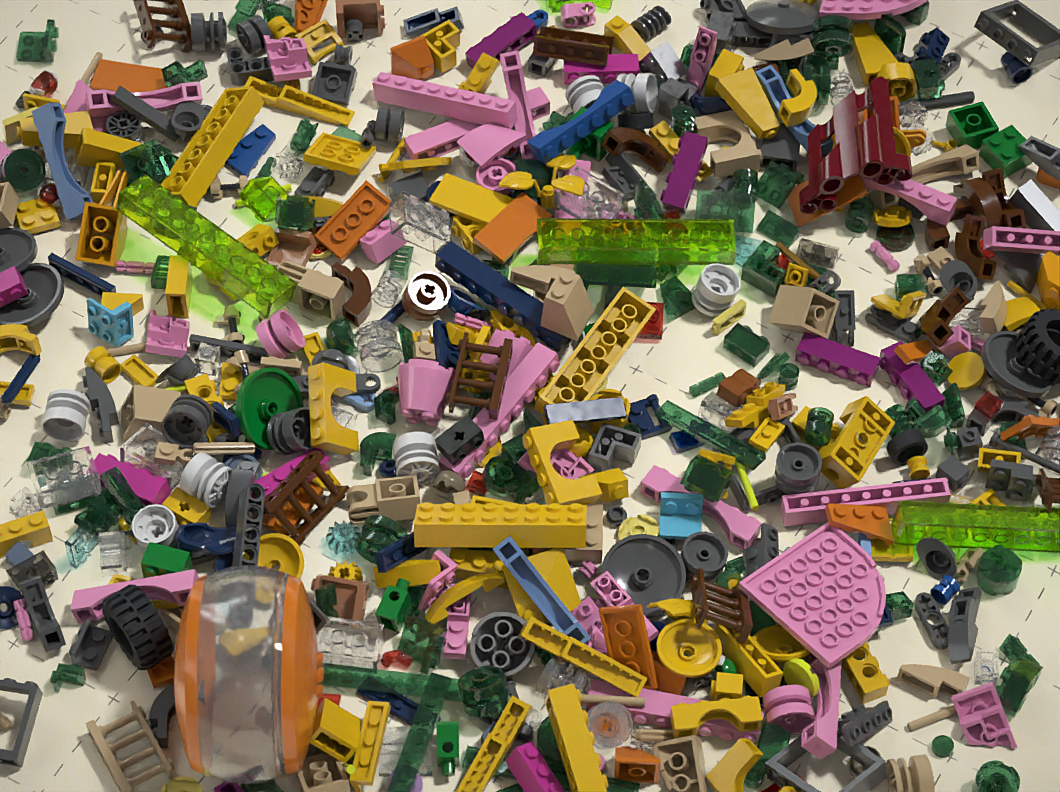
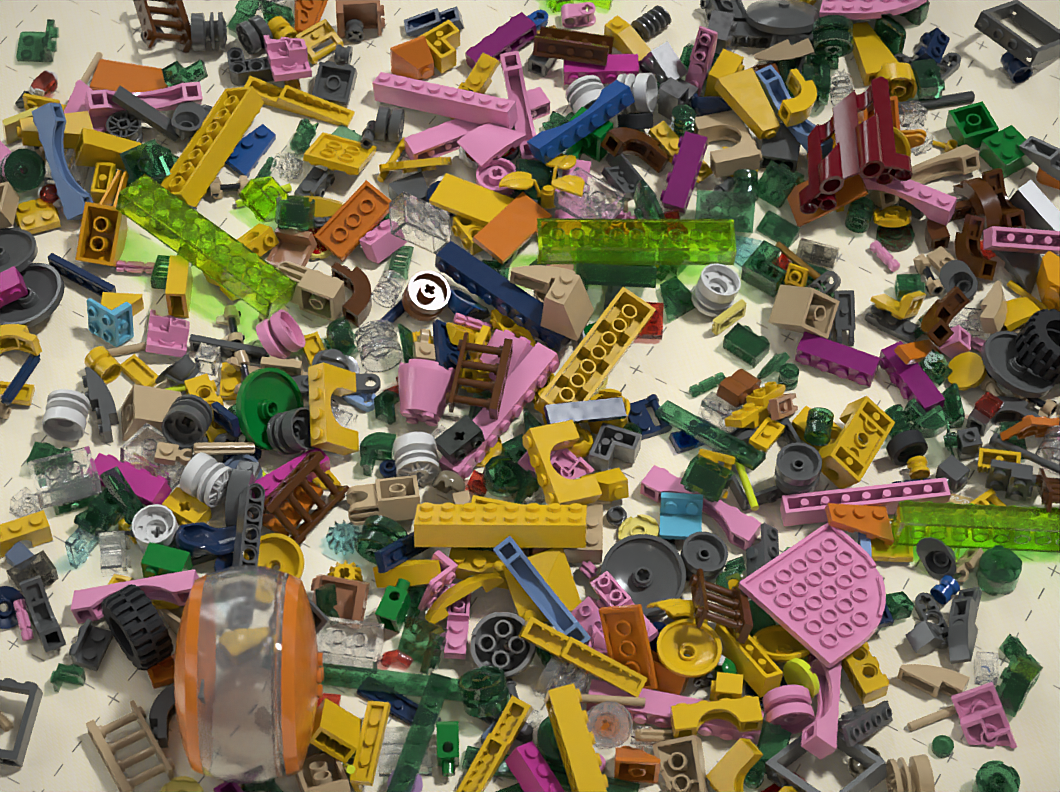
none -> dark grey brick [905,620,945,656]

